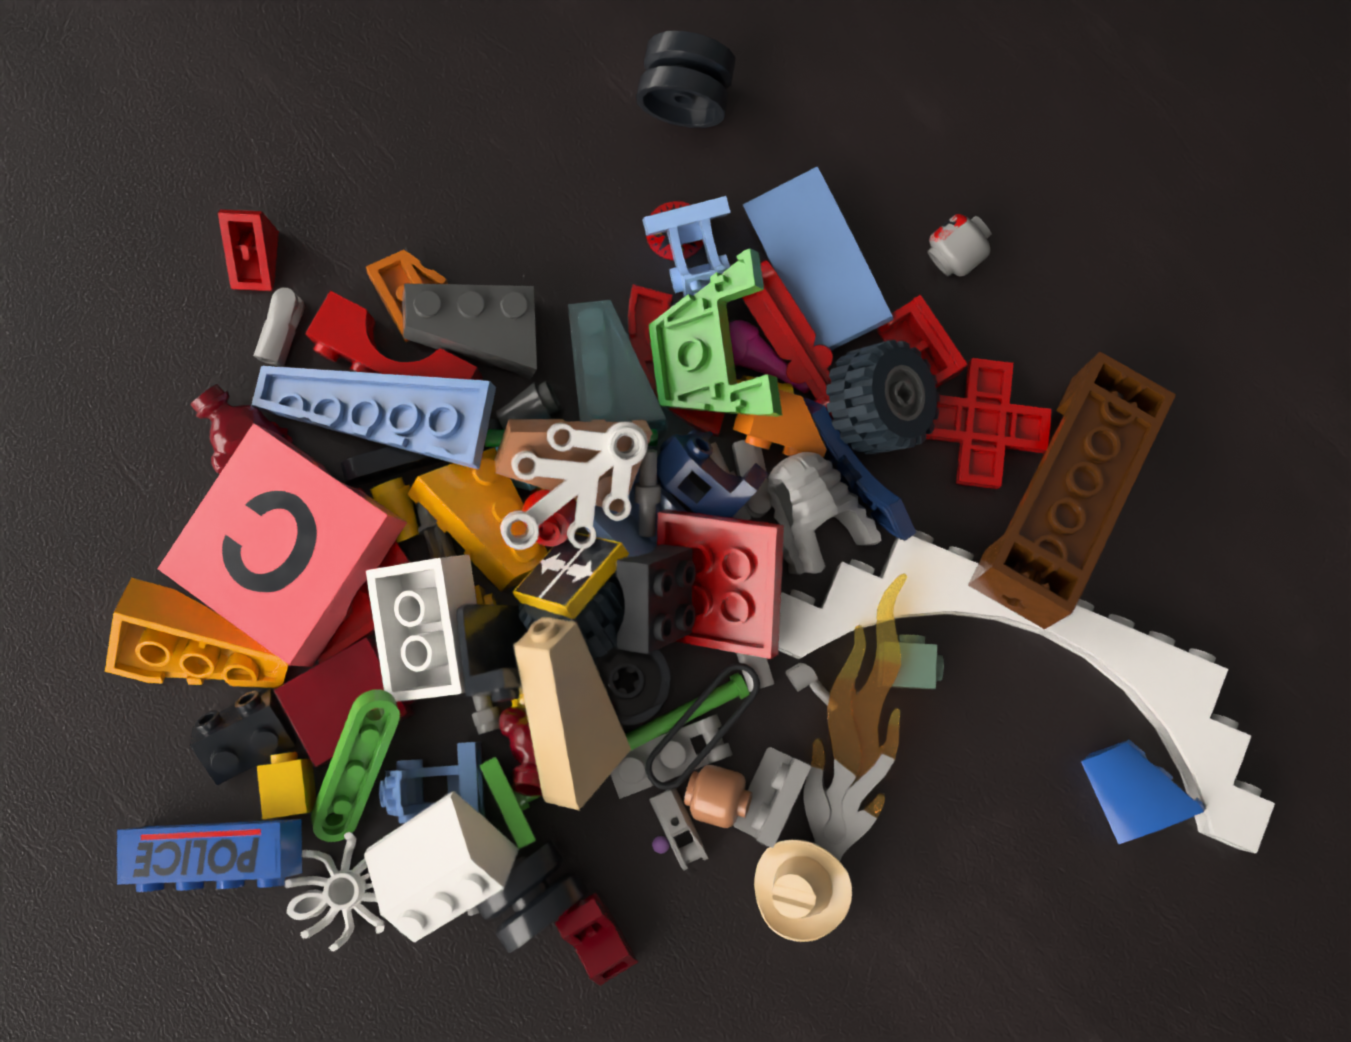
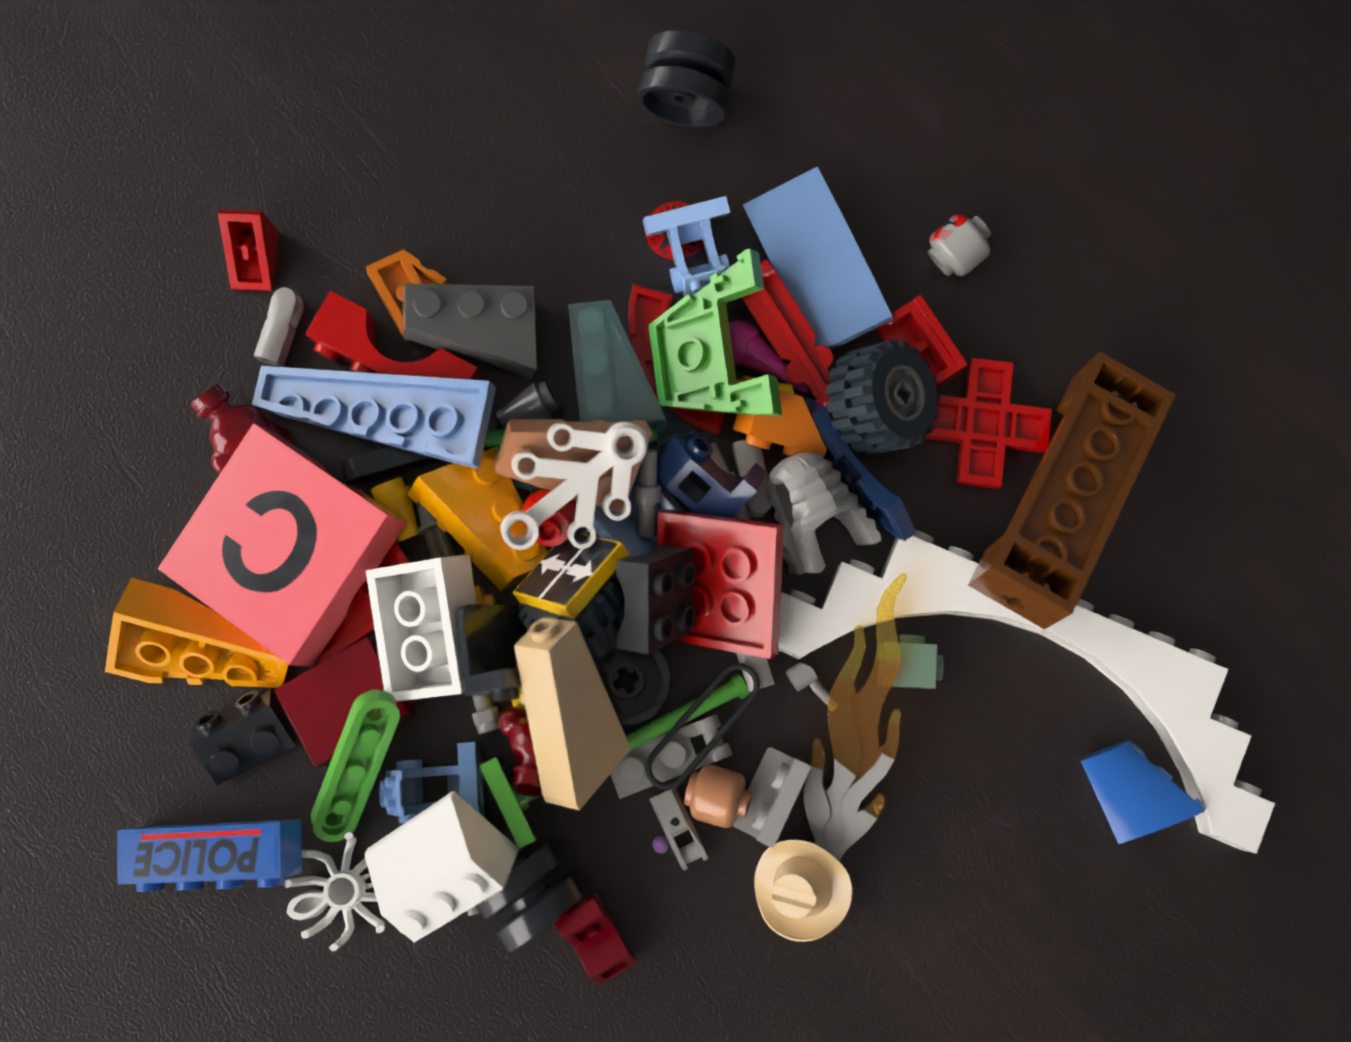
yellow brick [257,752,317,819] -> none

